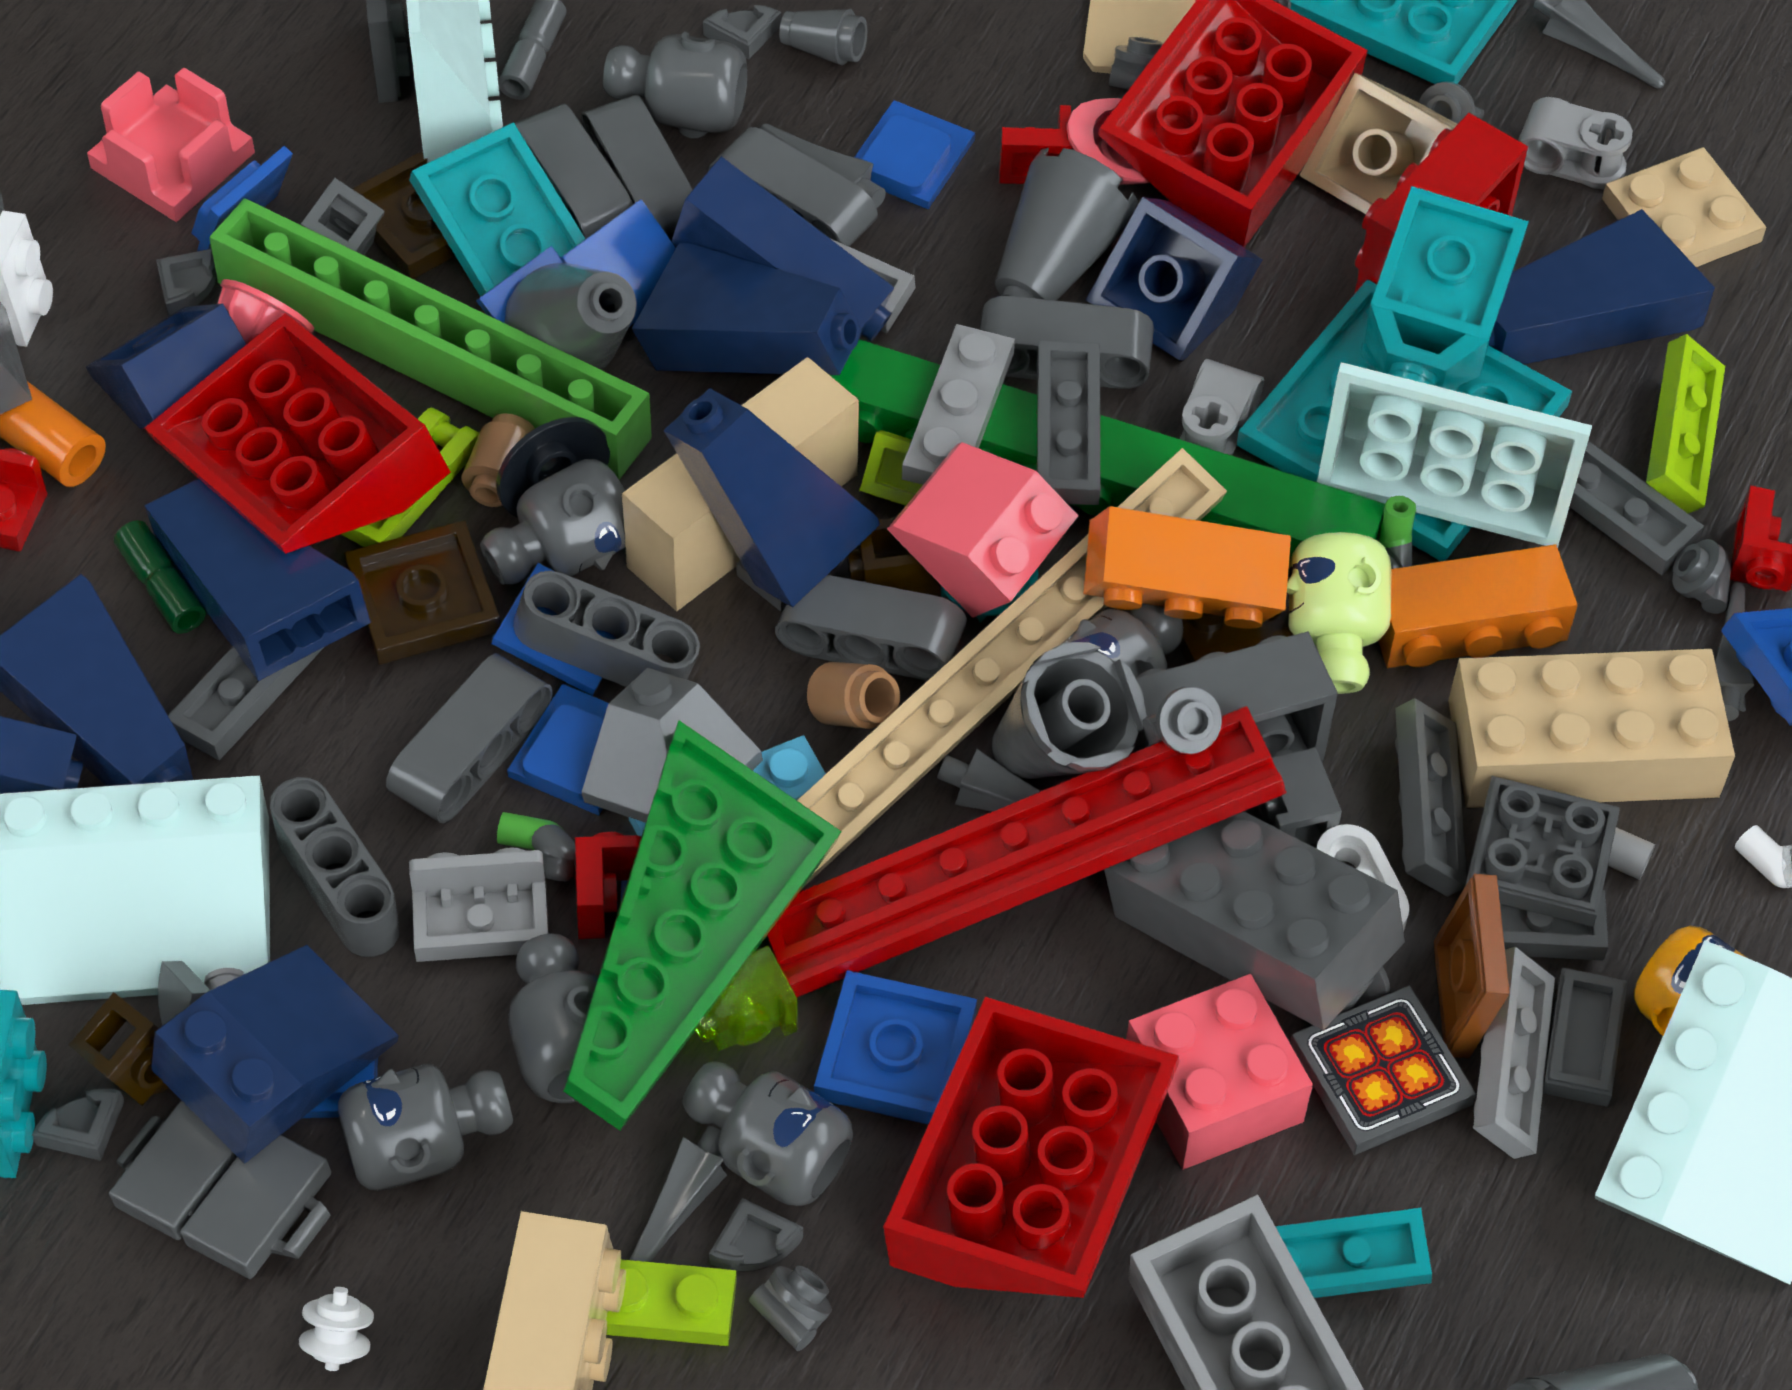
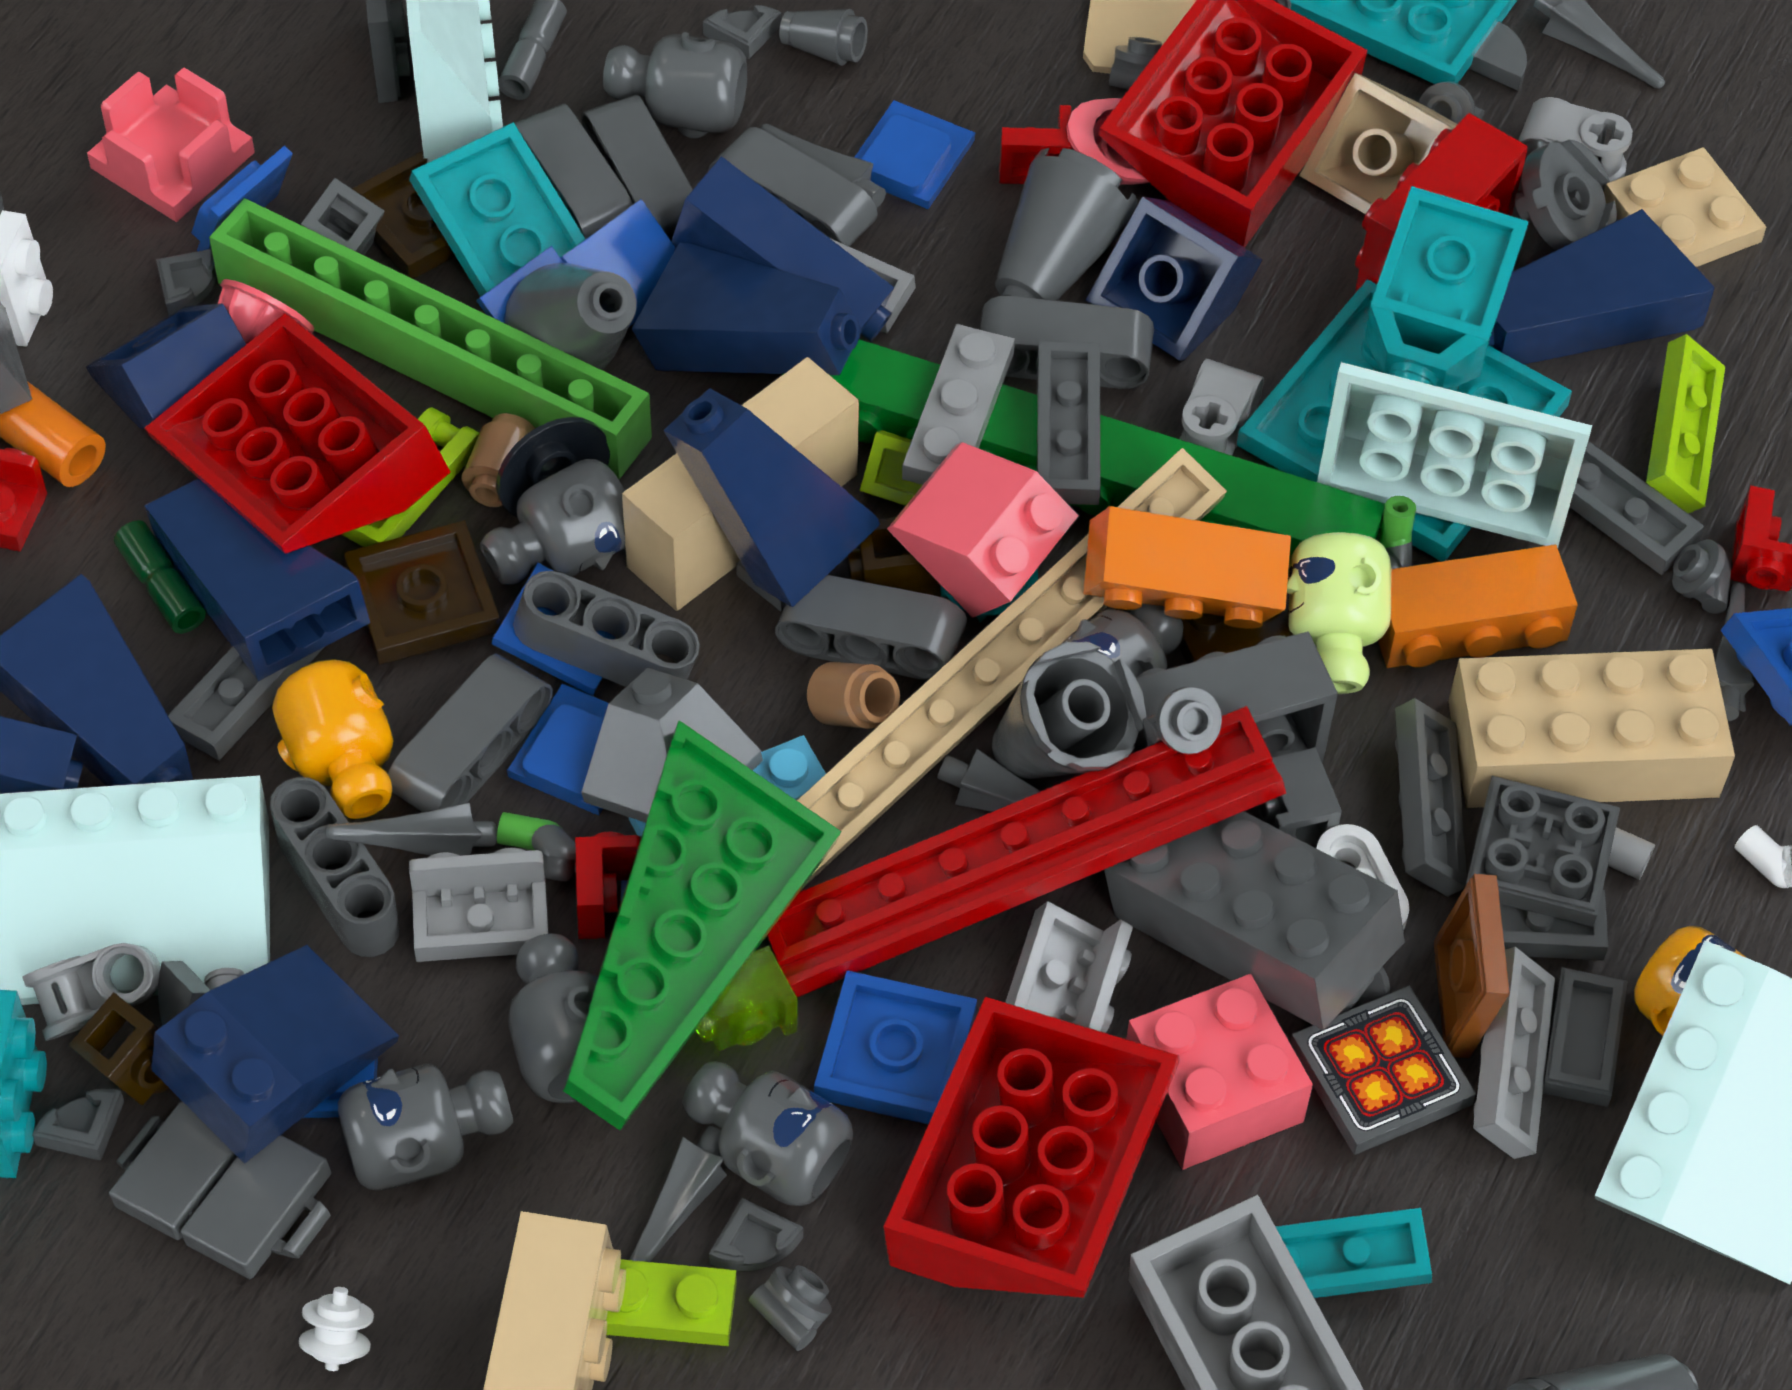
none -> light grey piece [22,943,161,1041]
none -> light orange piece [272,659,393,819]
none -> dark grey piece [325,802,497,856]
none -> light grey bracket [1005,901,1133,1033]
none -> dark grey tile [1469,21,1527,91]
none -> dark grey plate [1515,139,1617,251]

